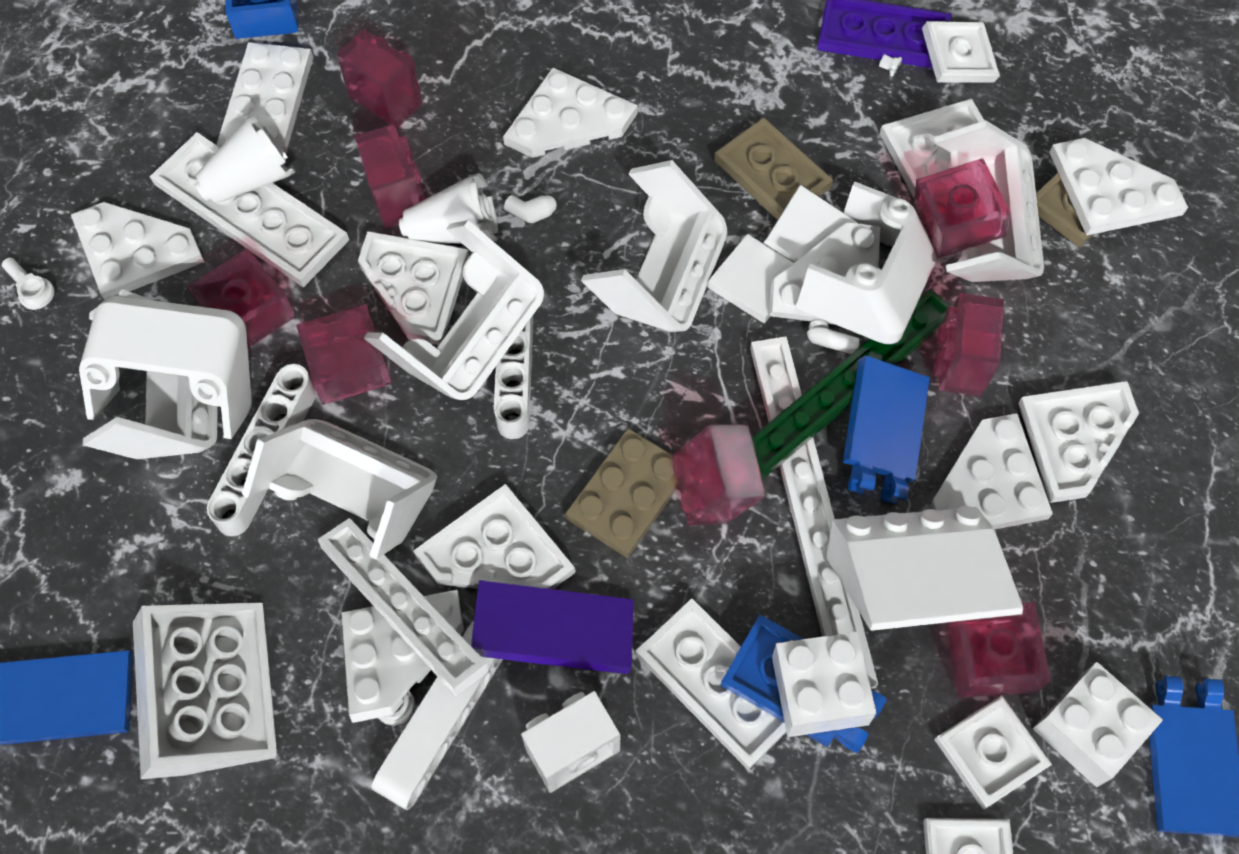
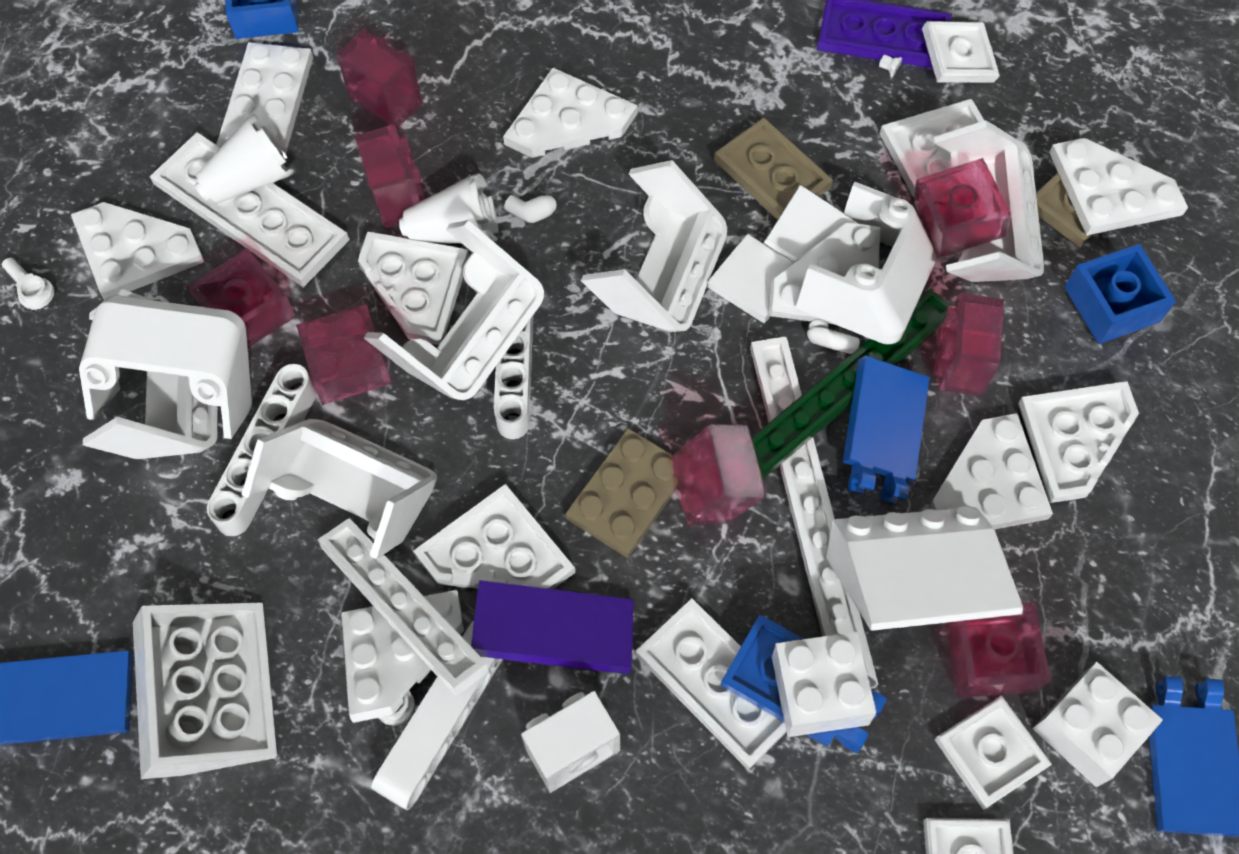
none -> blue brick [1064,244,1176,344]

